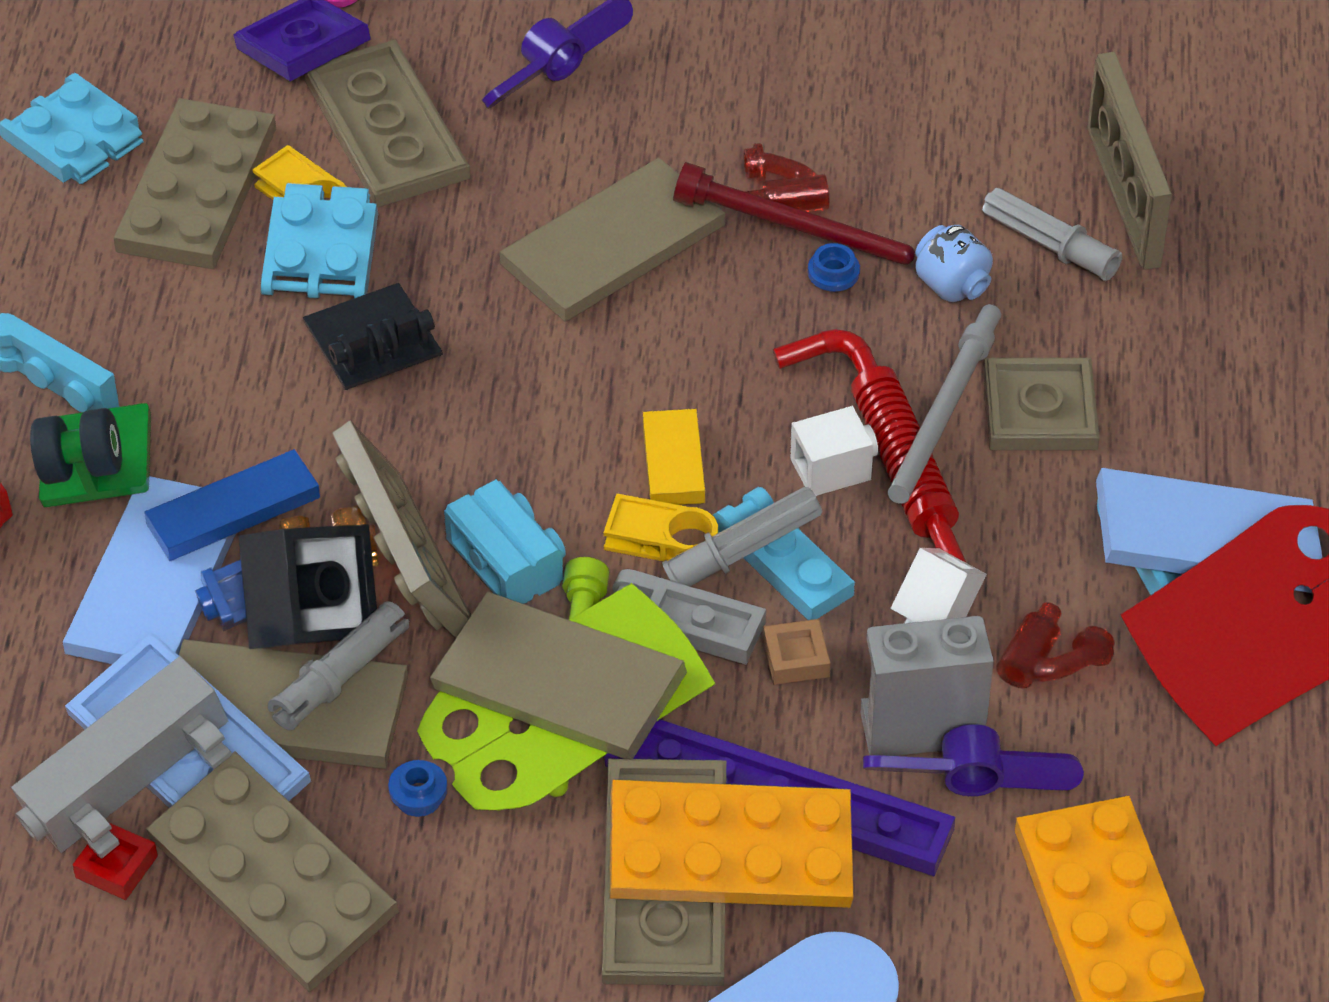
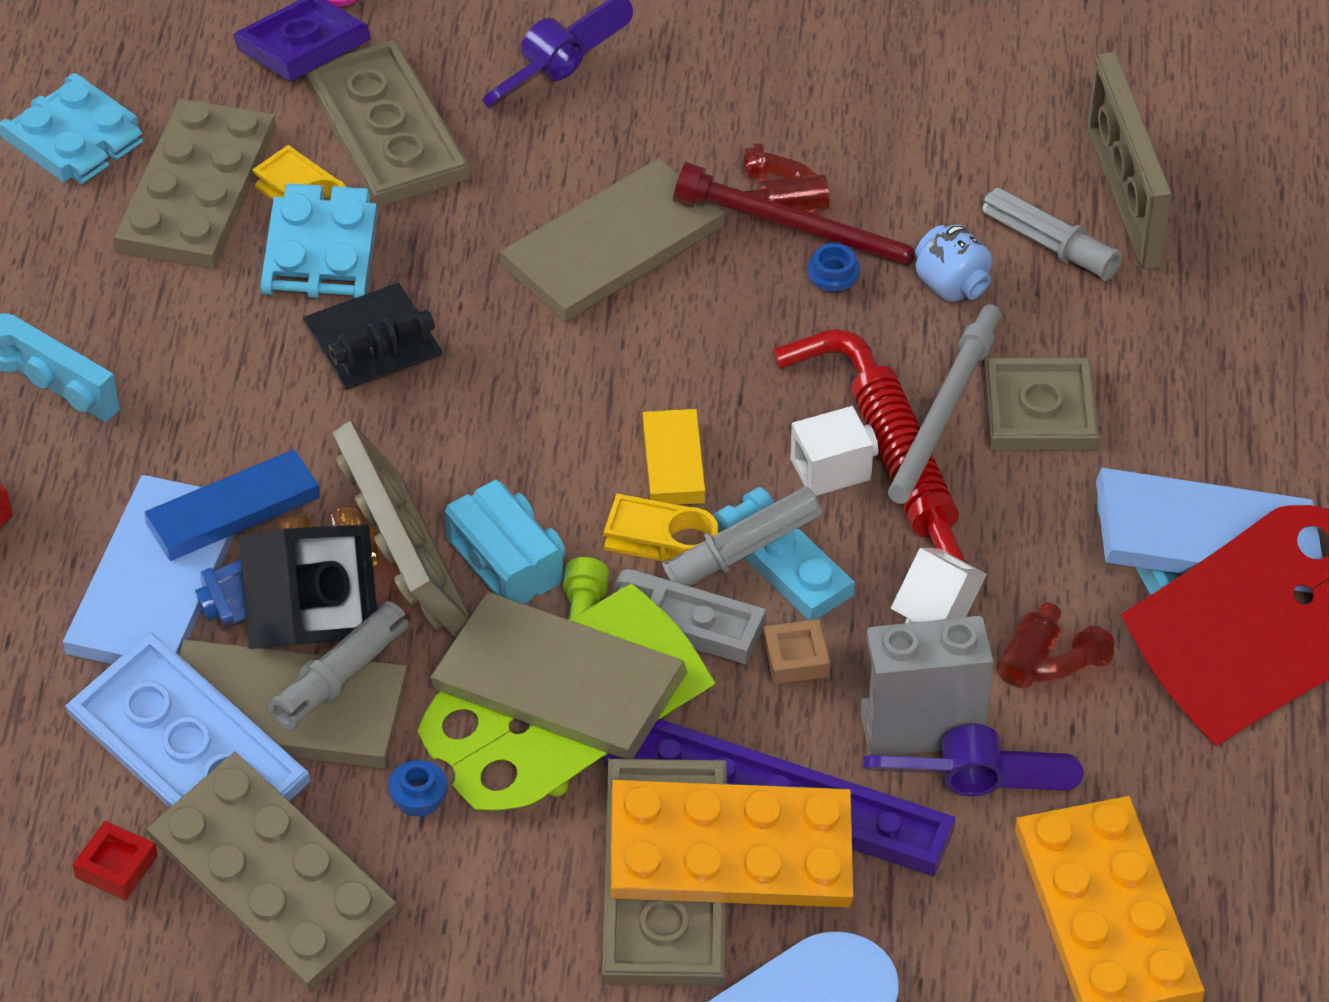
light grey brick [11,656,232,859] -> none
plate [30,403,151,507] -> none

